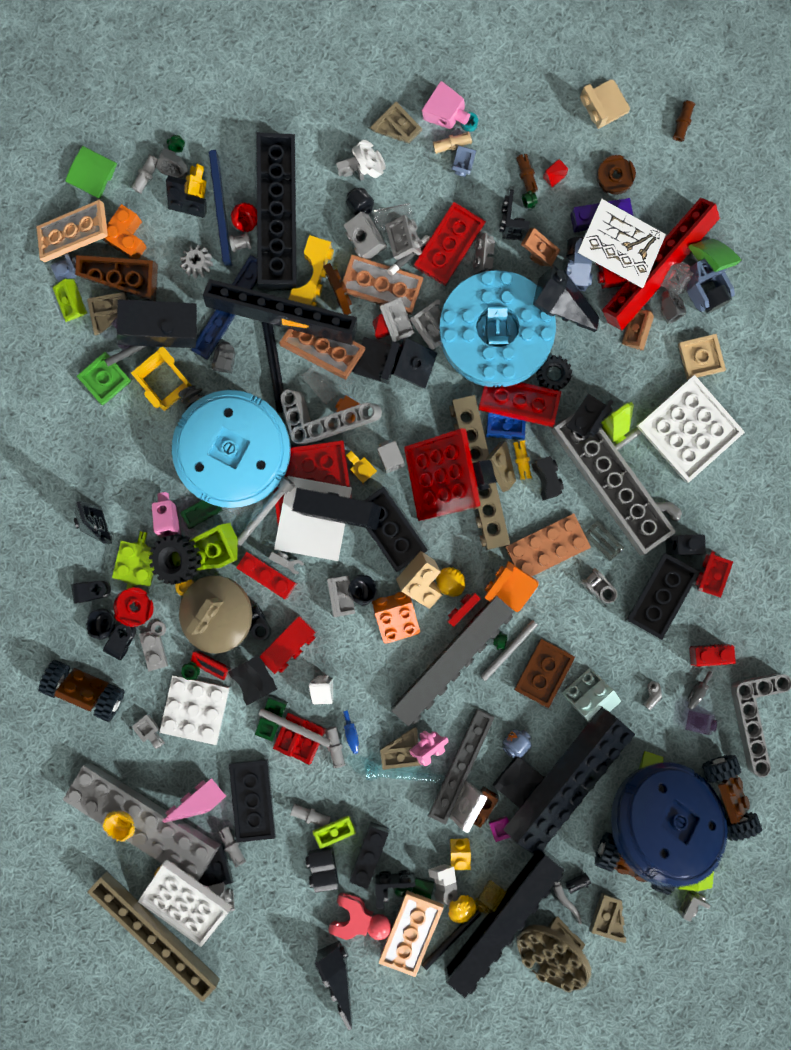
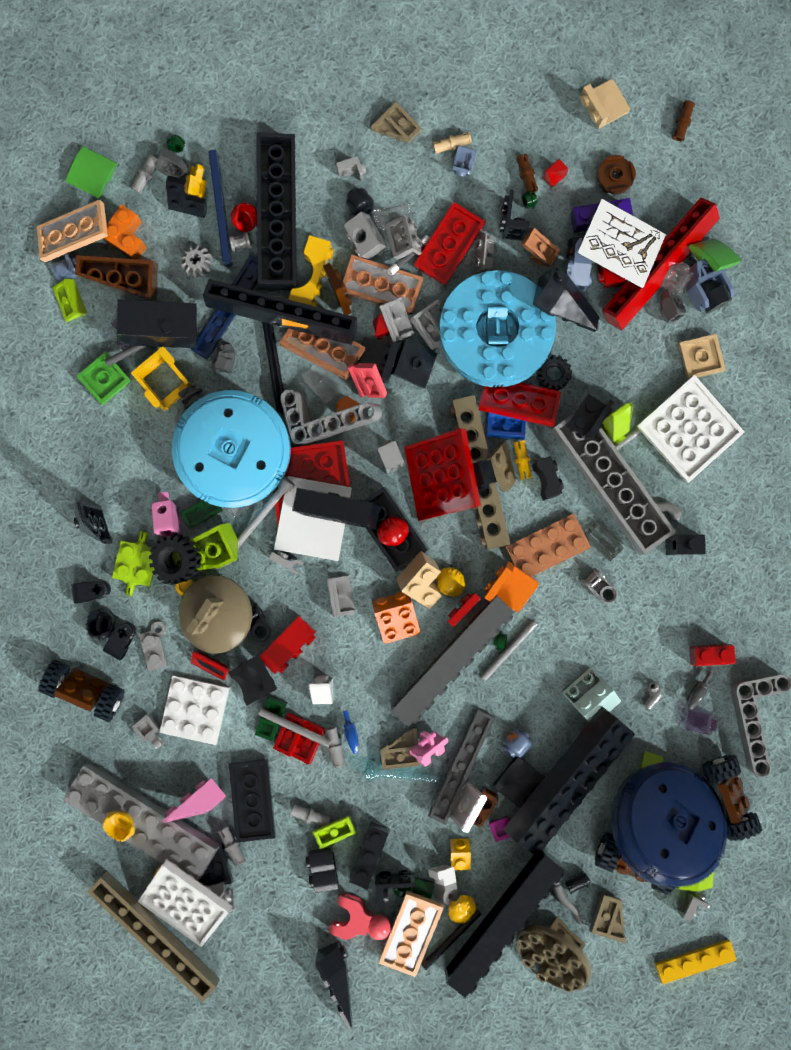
dark tan wing [87,292,127,335] -> none
red plate [114,587,154,627] -> none
dark green plate [181,662,200,680] -> none
red brick [236,552,297,600] -> none
yellow plate [346,450,377,484] -> none
black hair [348,574,377,606] -> none
white plate [352,140,385,178] -> none
bright pink torso [422,81,470,129] -> none
teal bush [461,112,478,132] -> none
clear yellow bracket [474,880,506,914] -> none
reddish brown plate [514,638,575,708] -> none
medium nougat slope [622,310,654,351] -> none
black brick [625,553,700,640] -> none
red bracket [696,551,734,598] -> none
none -> coral plate [348,363,387,398]
none -> red hair [377,516,409,546]
none -> yellow plate [655,939,737,984]

